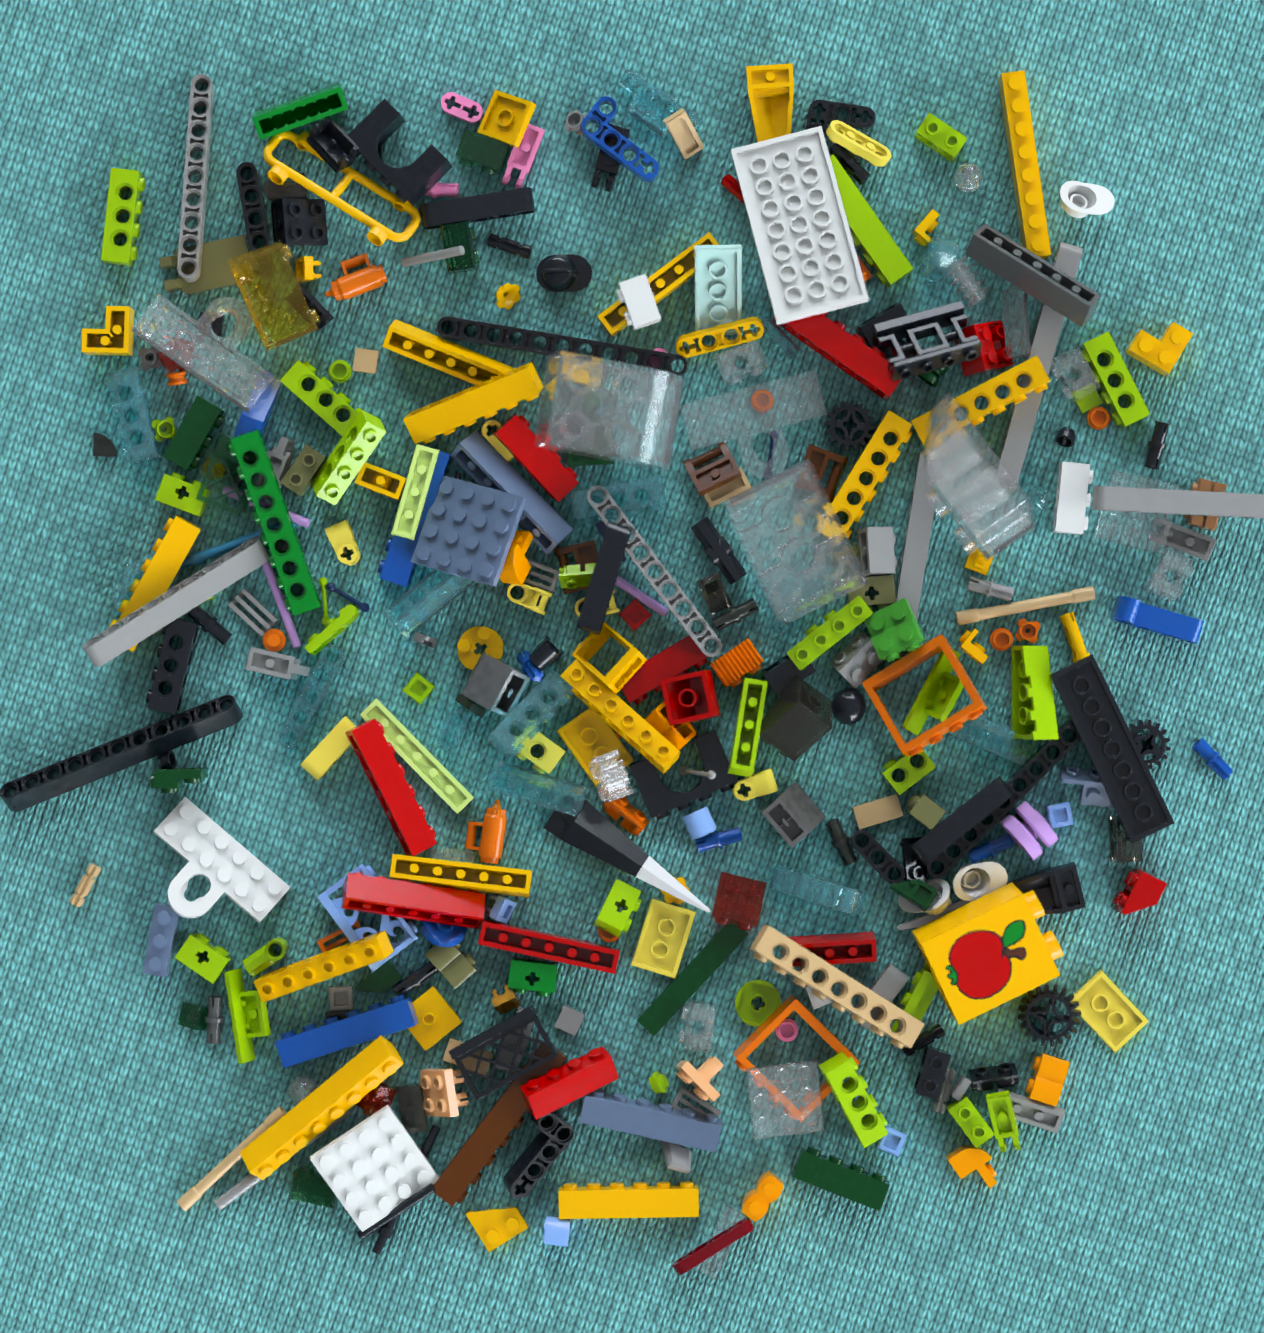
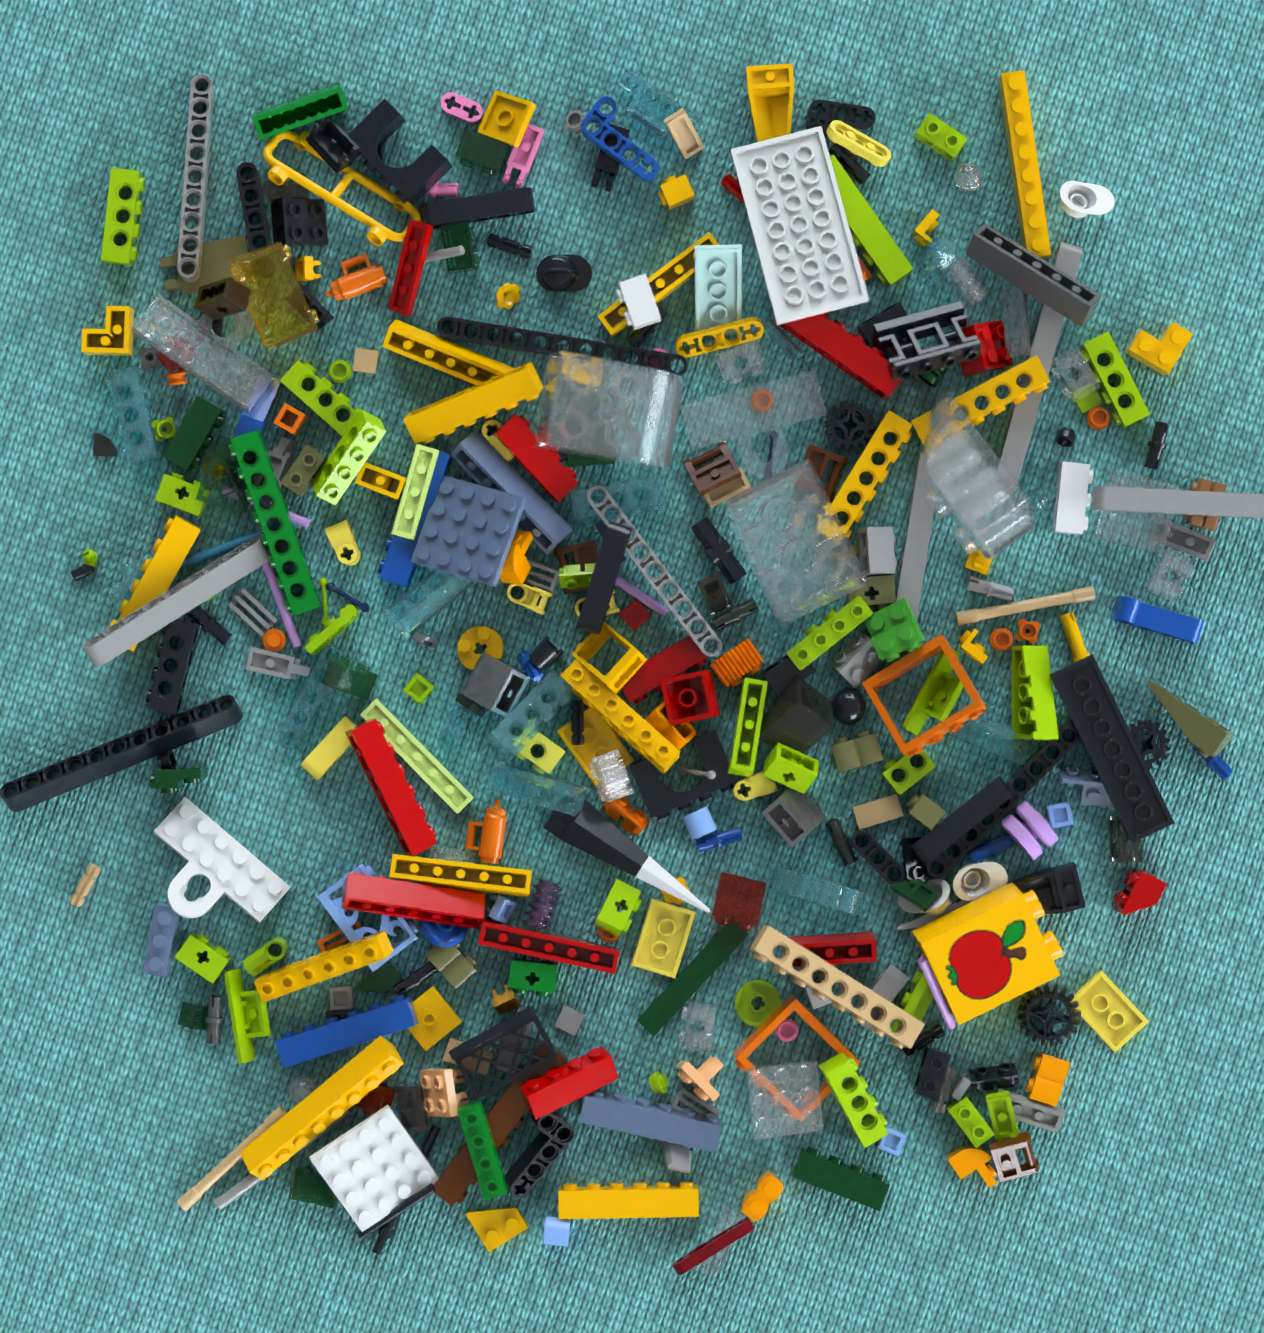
none -> arm [71,549,98,581]
none -> dark brown brick [195,277,251,320]
none -> orange brick [273,403,308,437]
none -> clear green brick [321,656,378,701]
none -> red plate [388,219,433,316]
none -> green brick [457,1100,508,1201]
none -> clear purple piece [522,878,563,929]
none -> black axle [571,700,584,745]
none -> black pin [627,304,668,348]
none -> yellow brick [657,174,695,210]
none -> lime brick [763,742,819,794]
none -> olive brick [830,730,884,773]
none -> lavender bar [918,956,956,1030]
none -> plate [989,1132,1040,1182]
none -> olive wedge [1147,681,1235,758]

